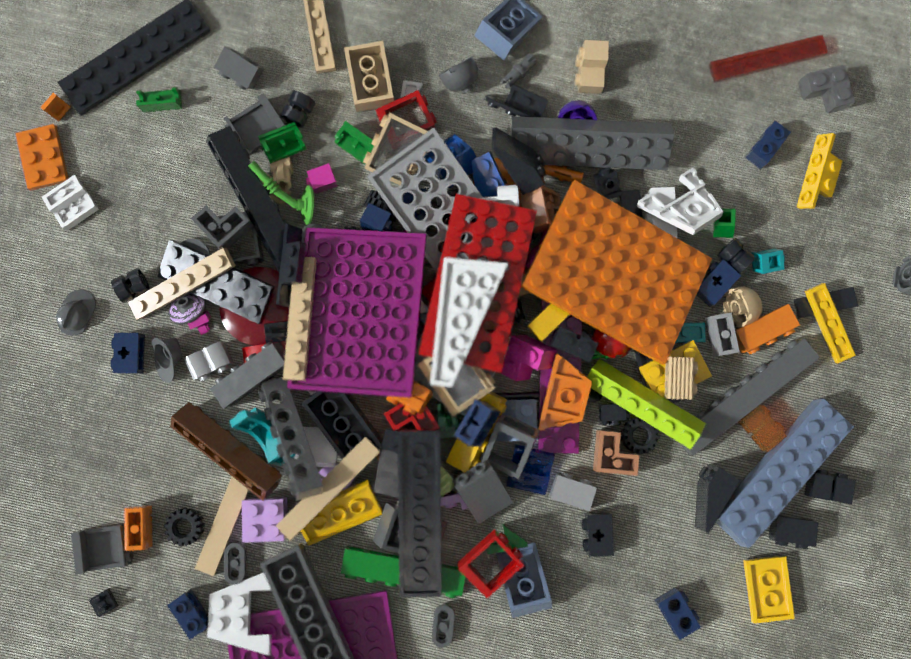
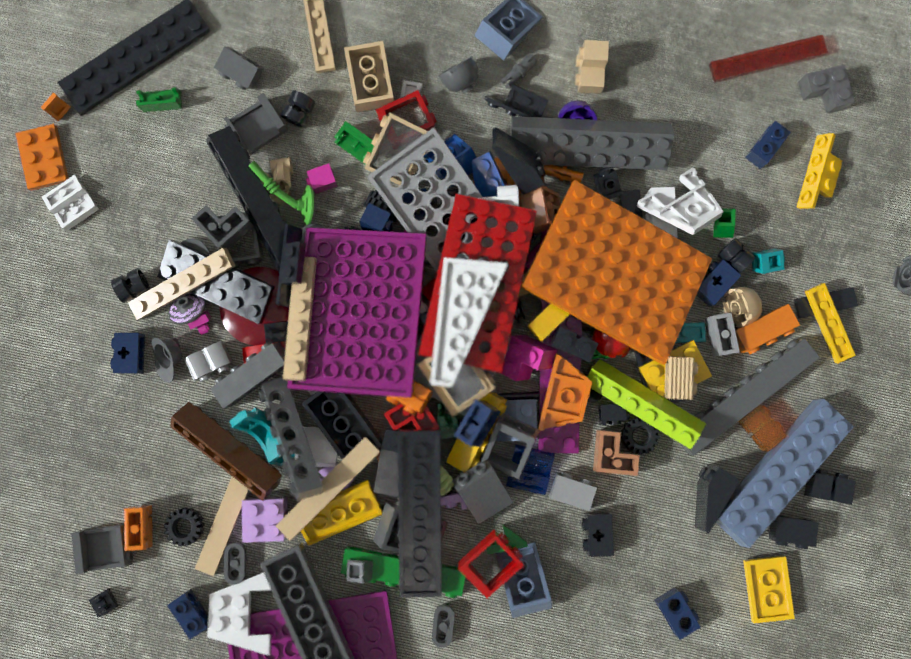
dark grey piece [56,289,96,336] -> none
green hinge [258,122,306,164] -> none
none -> dark grey slope [346,560,373,583]

